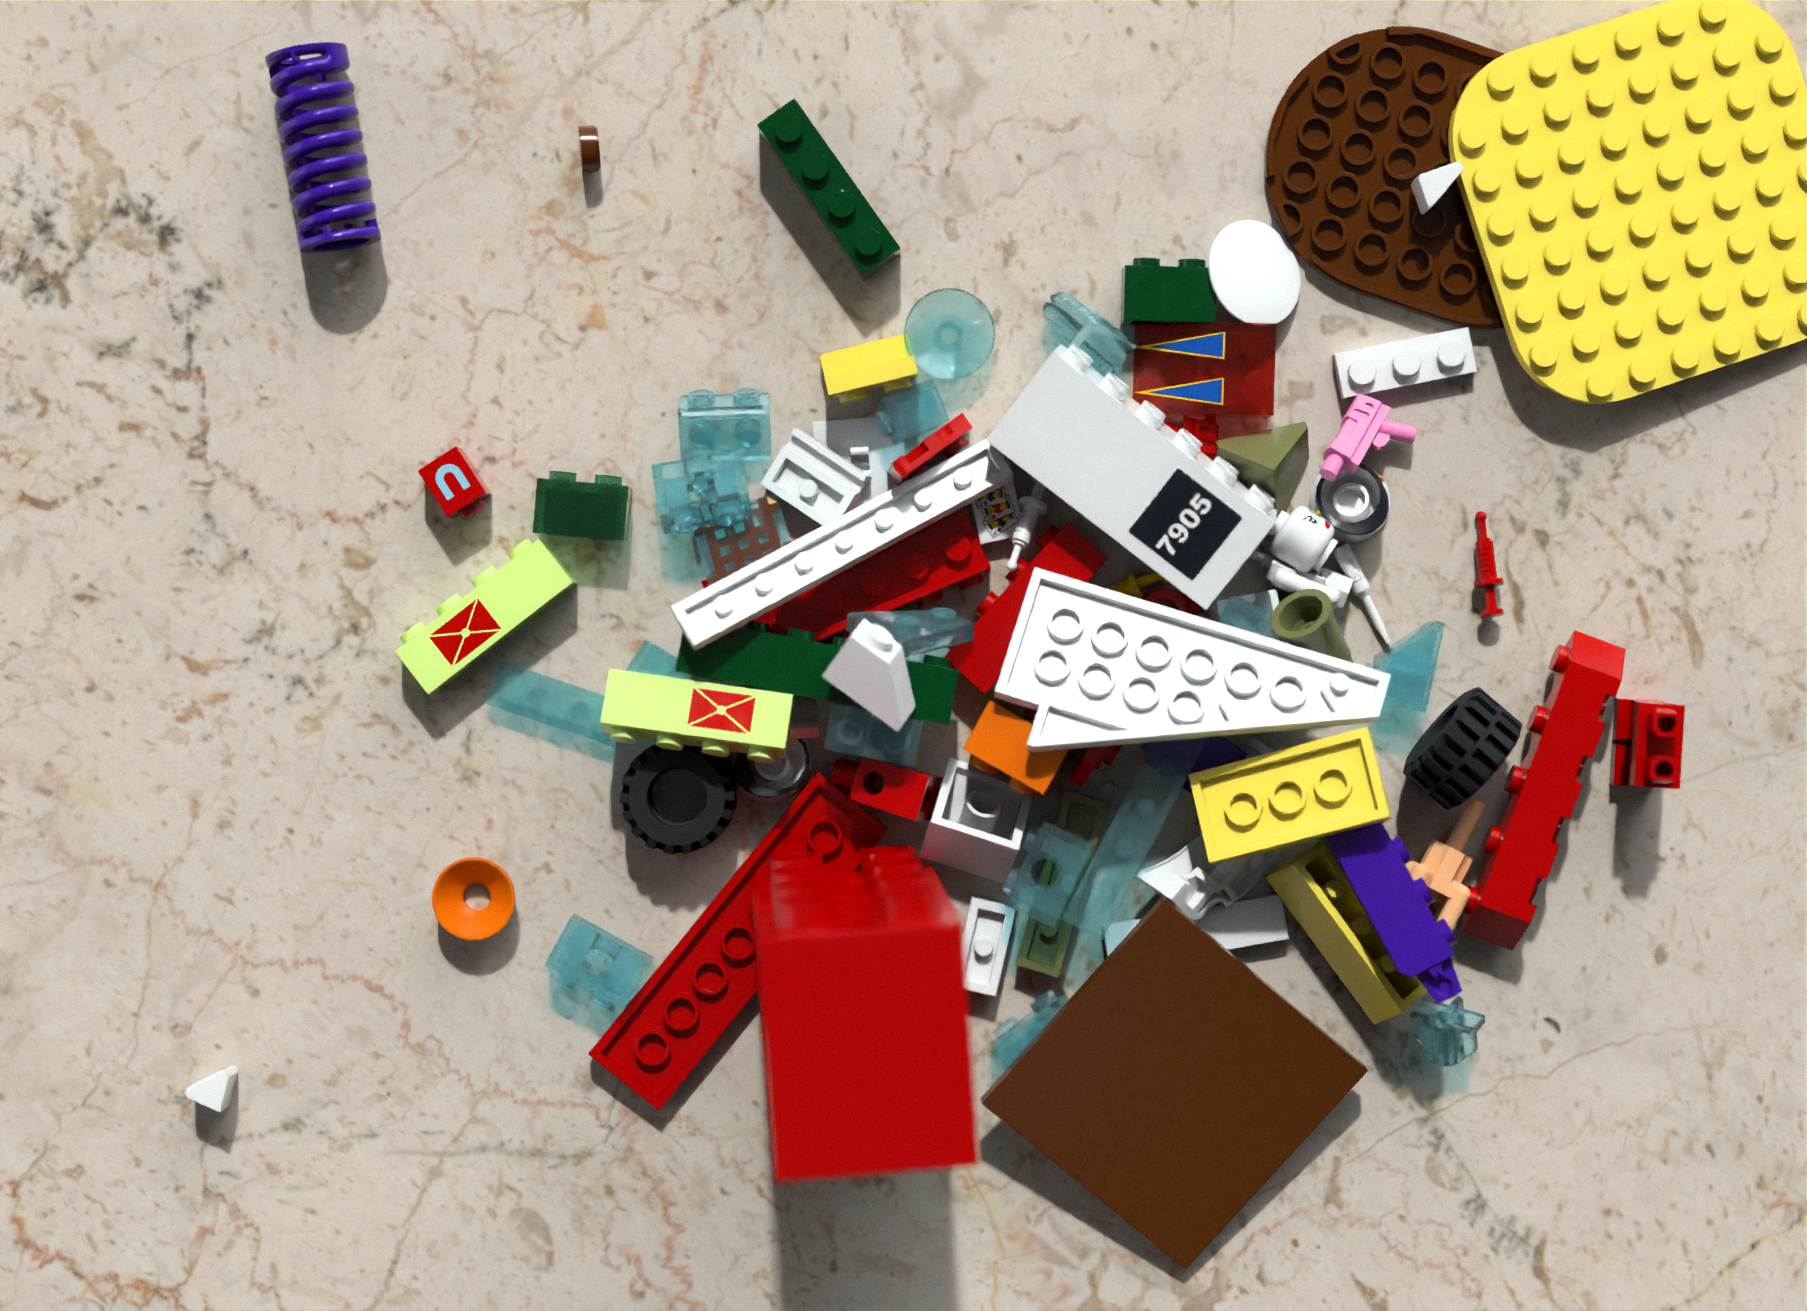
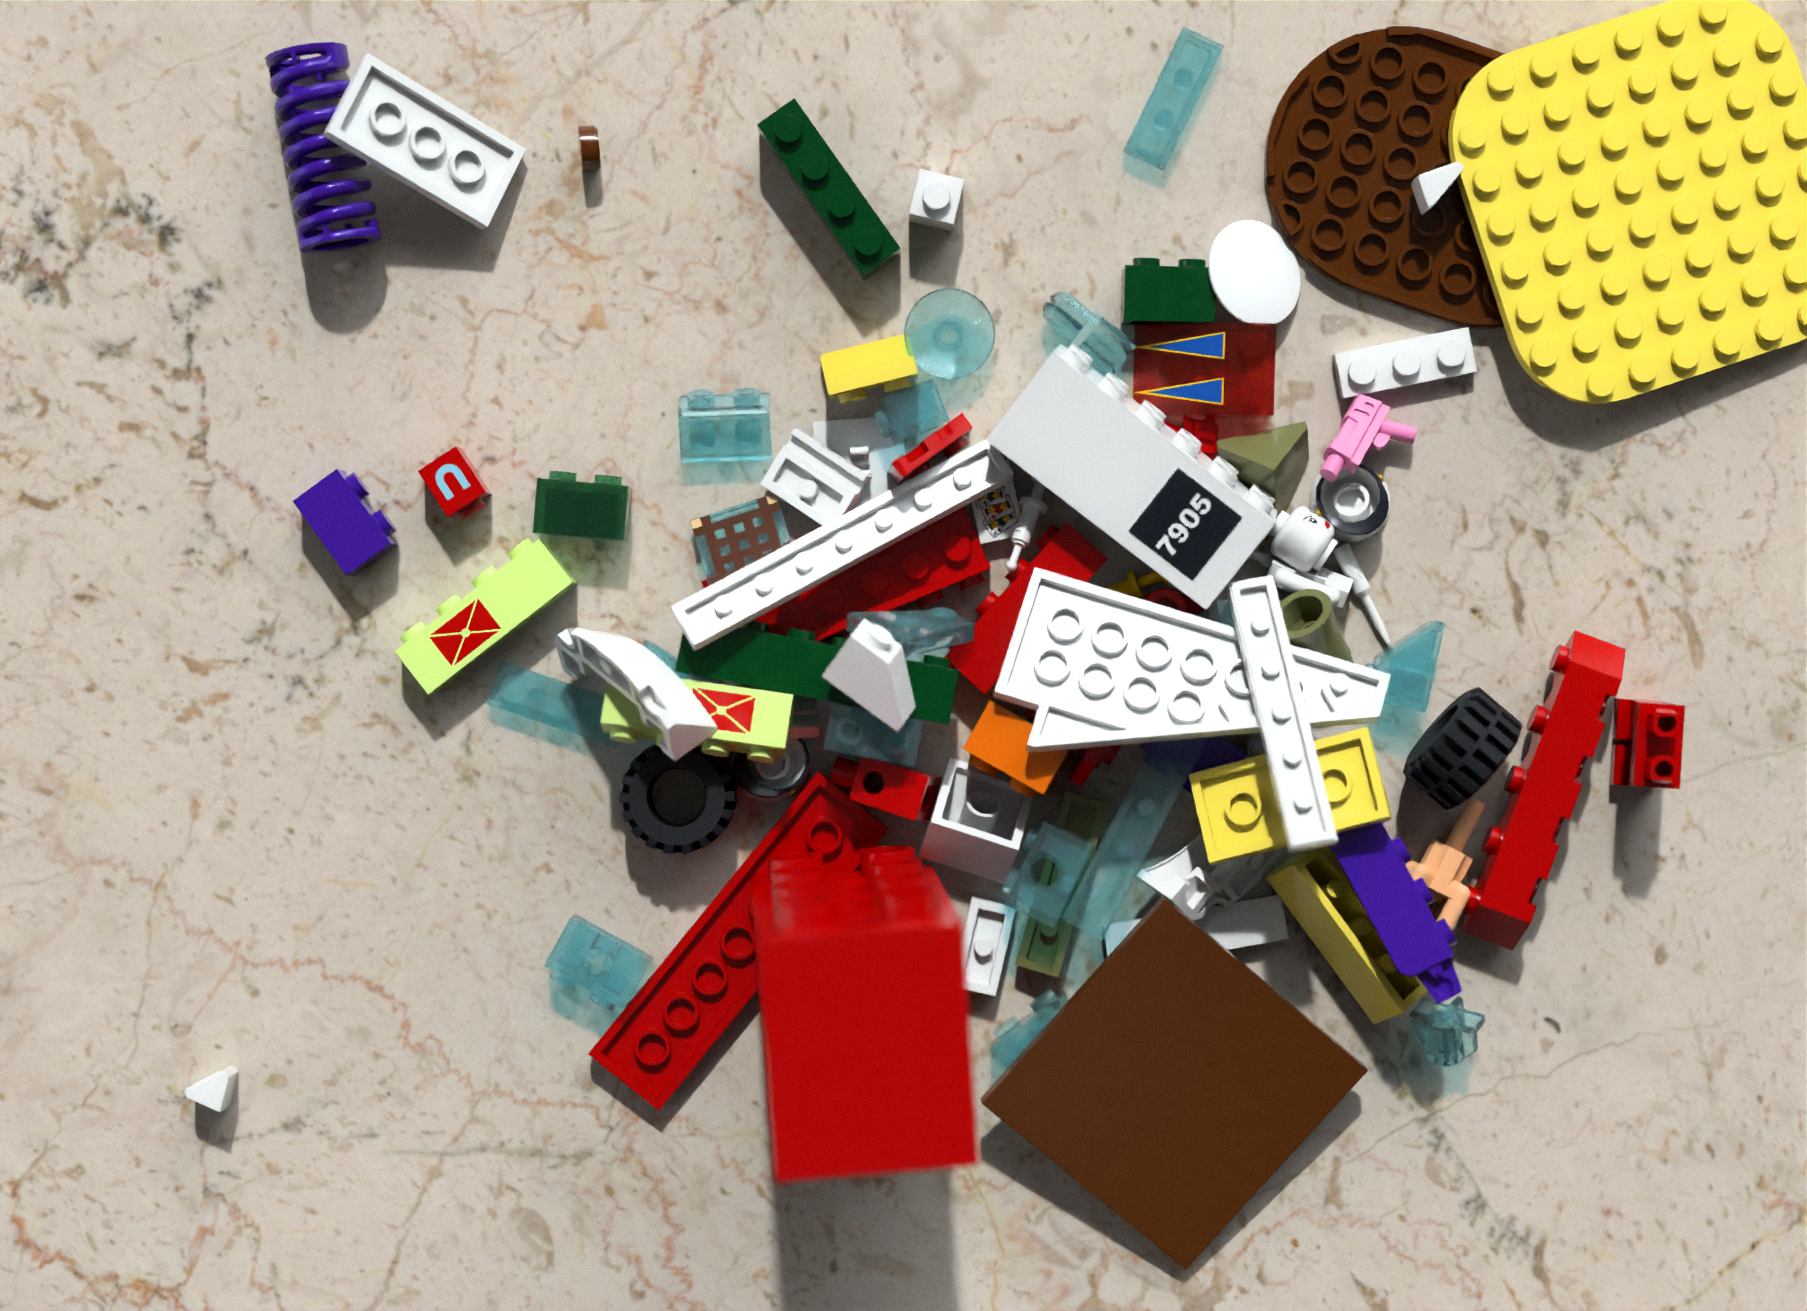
orange piece [432,857,516,940] -> none
clear light blue brick [651,449,754,534] -> none
red piece [1473,511,1504,618] -> none
none -> dark purple brick [293,469,398,576]
none -> white plate [323,53,526,230]
none -> white windscreen [554,627,718,761]
none -> white brick [909,169,964,232]
none -> clear light blue tile [1123,26,1224,171]
none -> white tile [1226,575,1338,853]

